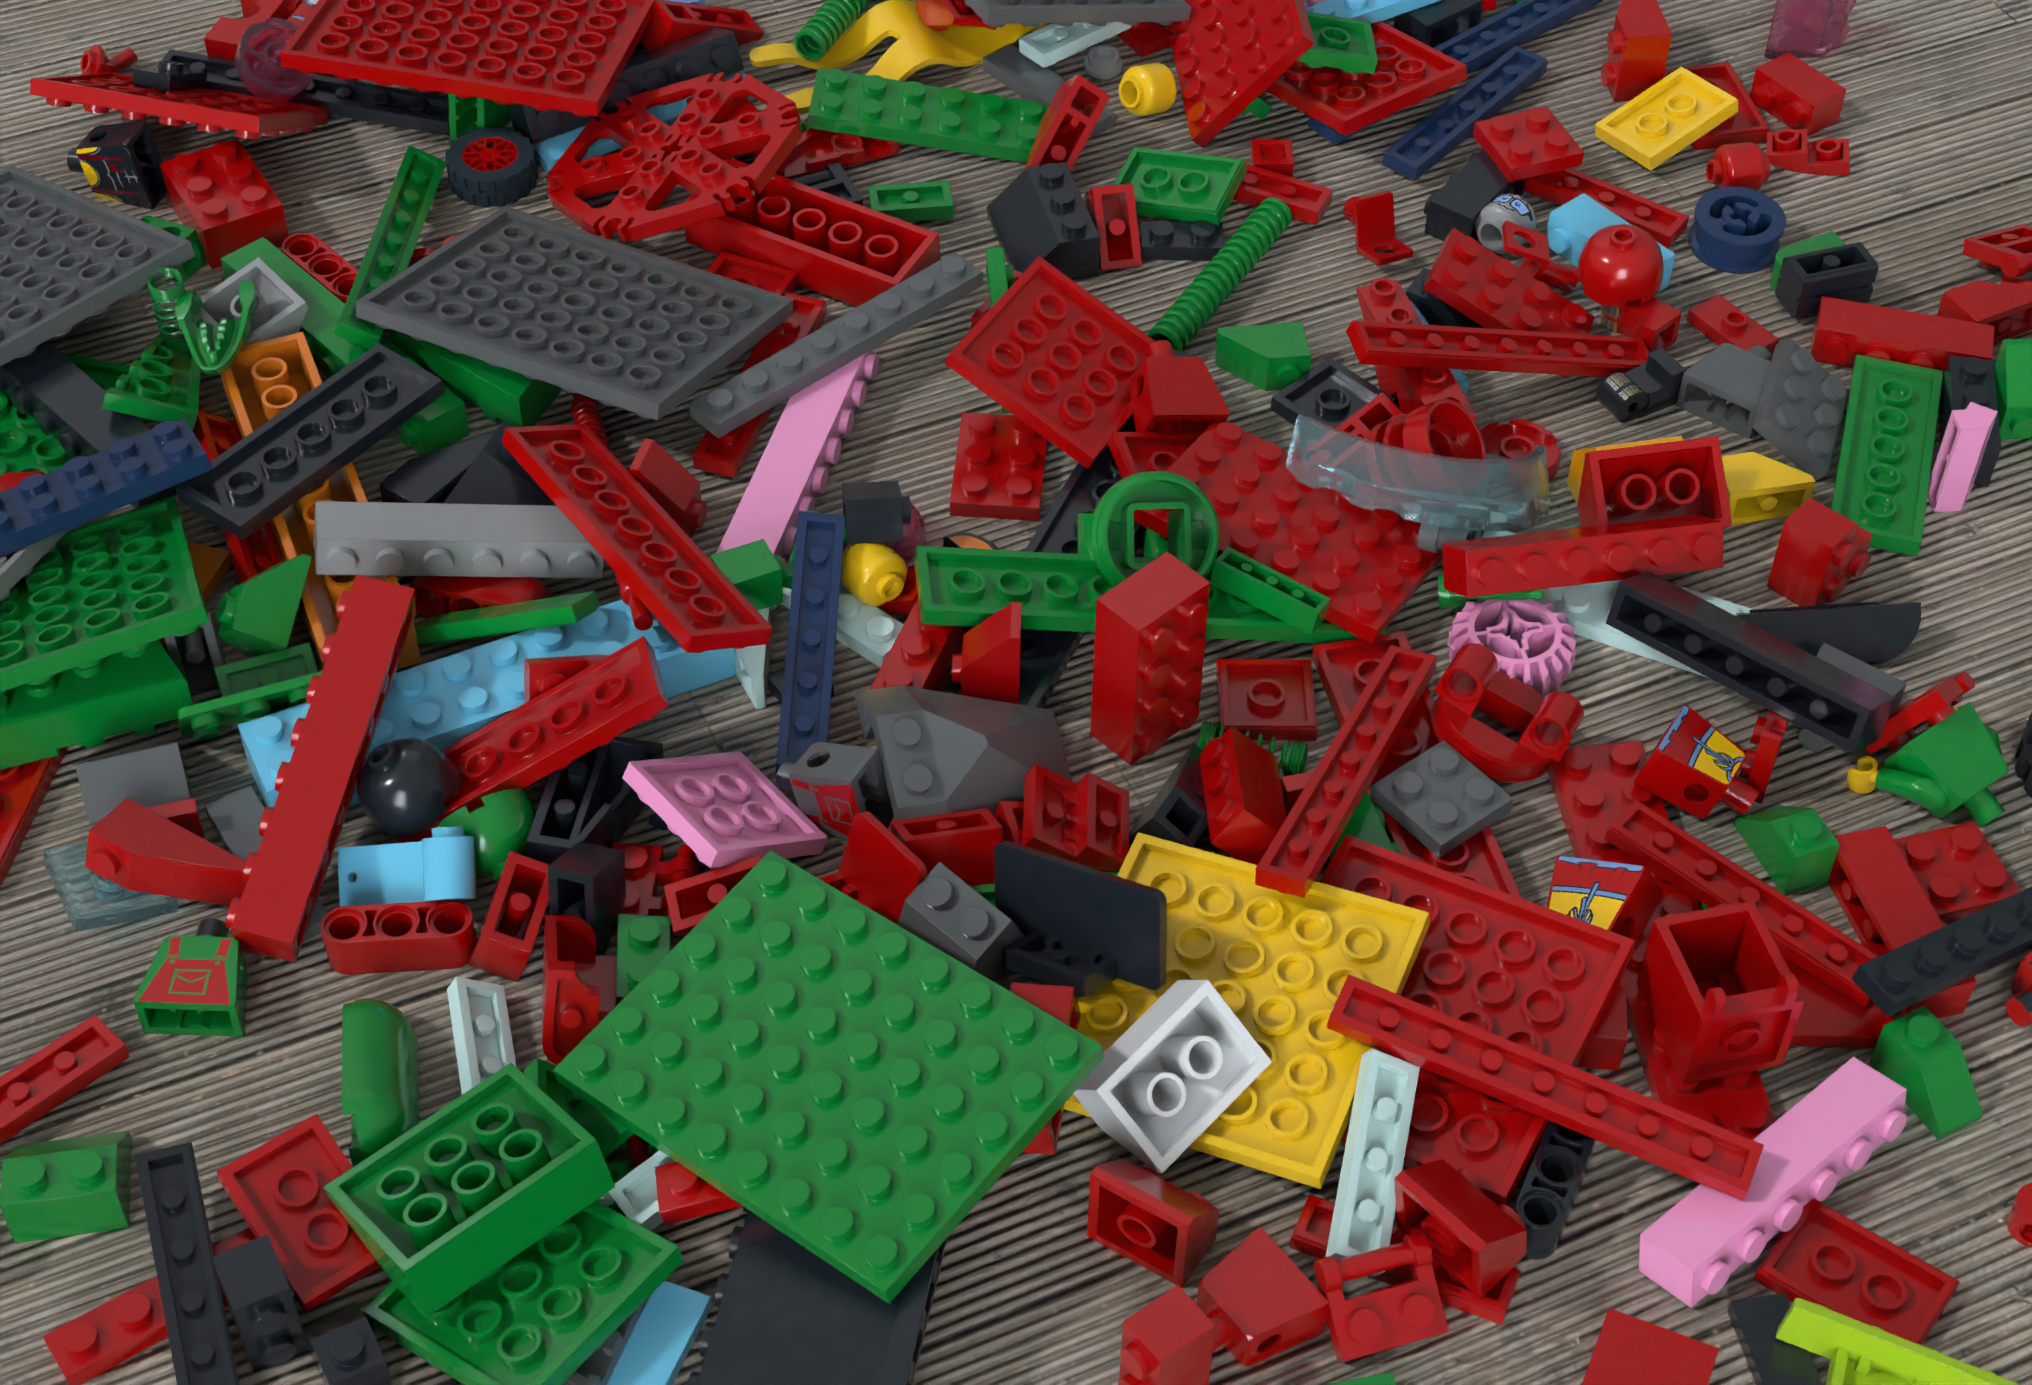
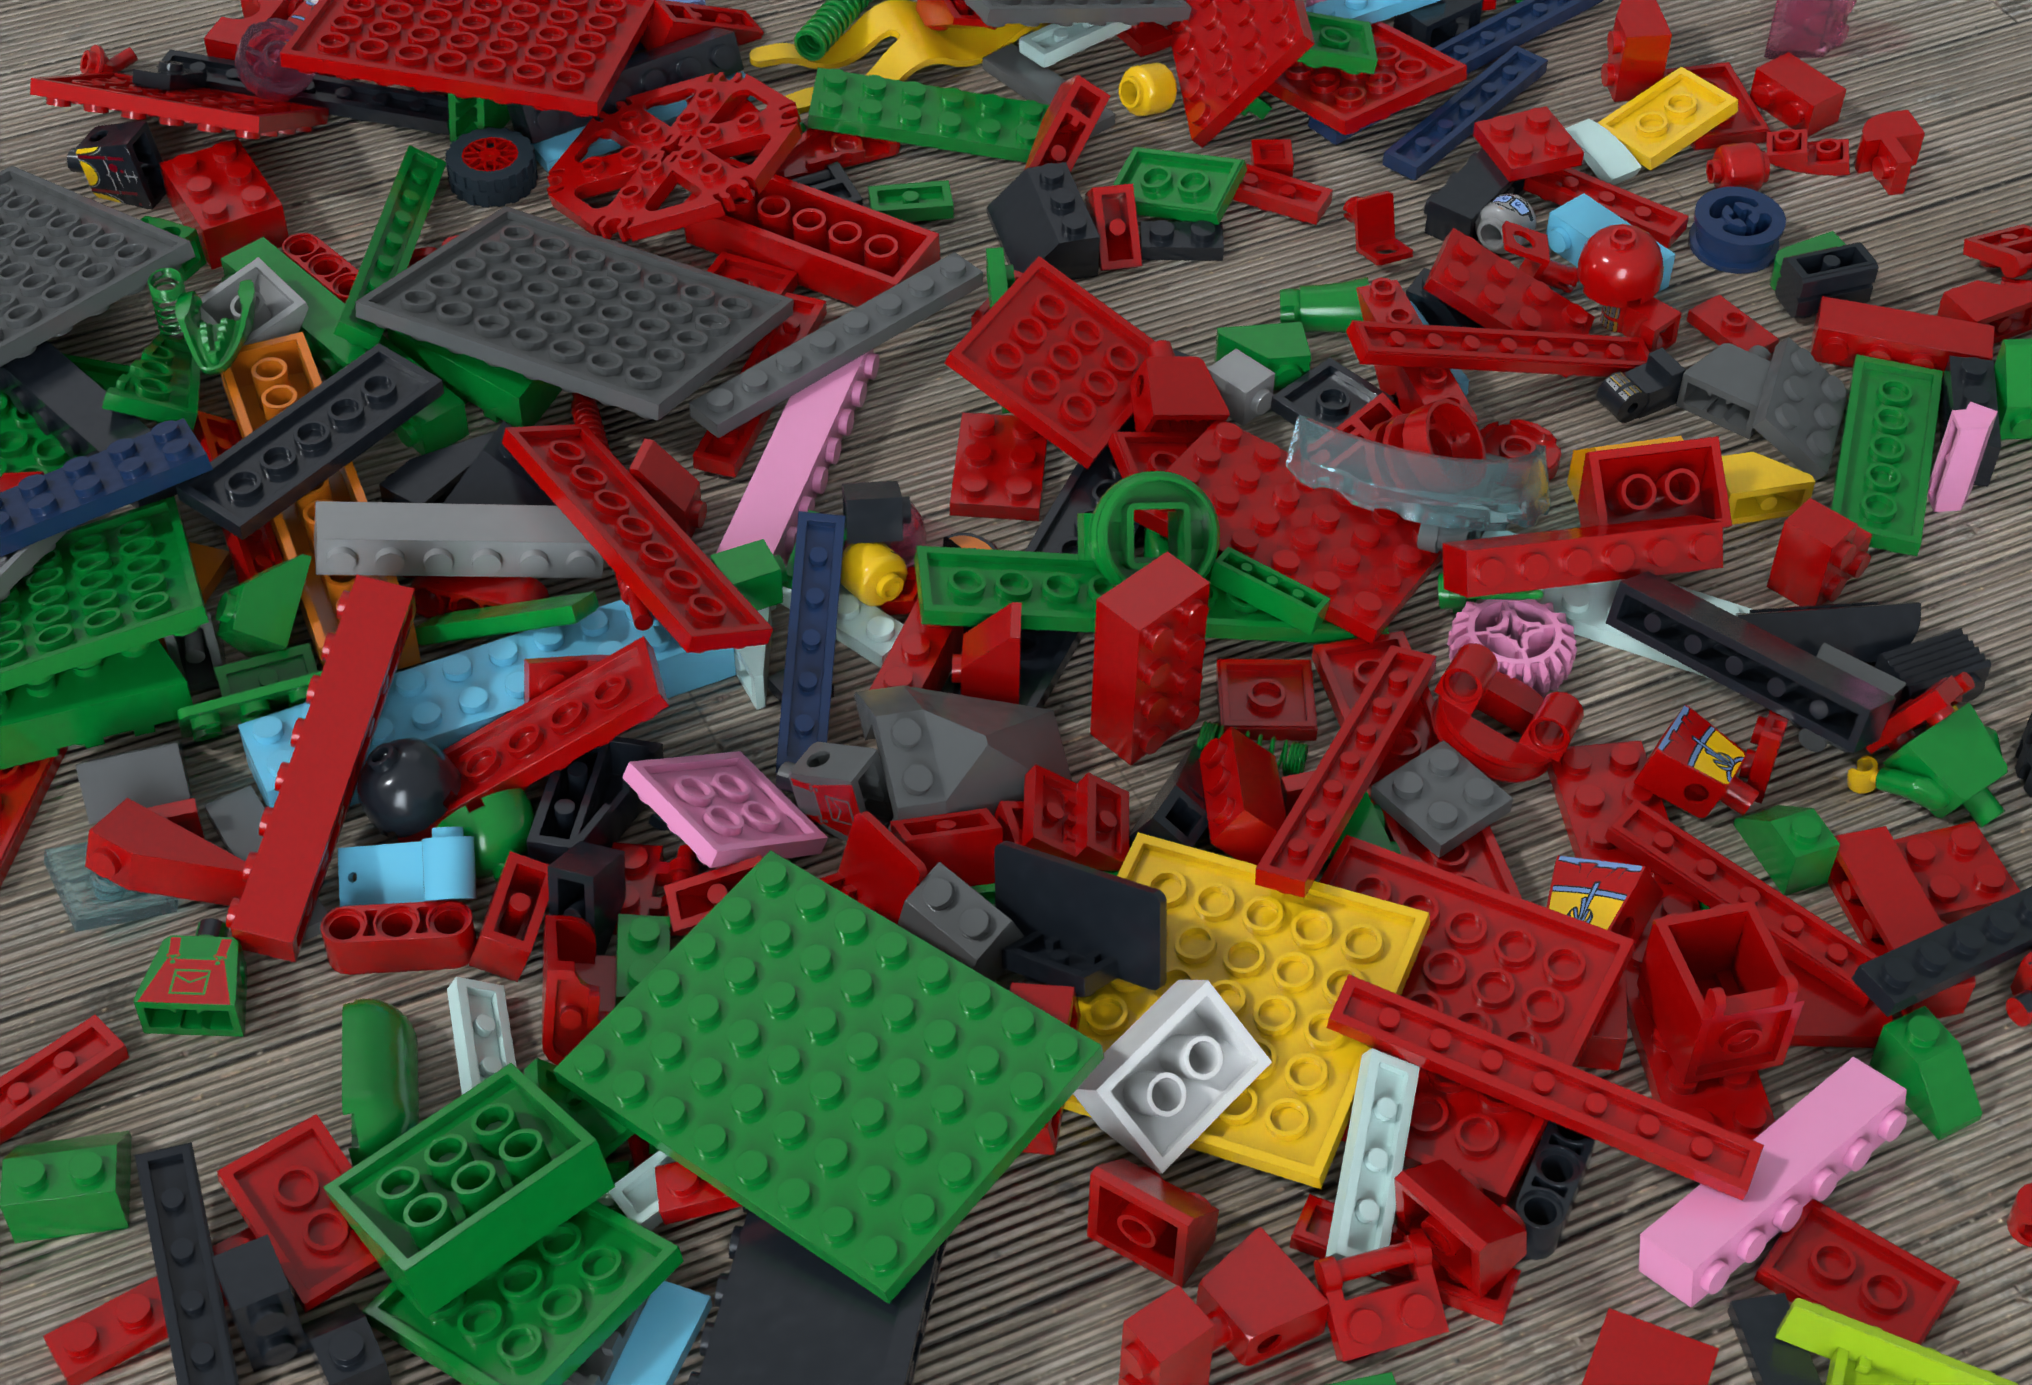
light grey plate [1084,45,1123,80] -> none
green piece [1147,197,1292,352] -> none
none -> light grey brick [1207,349,1275,426]
none -> green plant [1280,277,1369,333]
none -> light aqua slope [1565,119,1642,185]
none -> red brick [1854,110,1925,195]
none -> black brick [1875,628,1991,706]

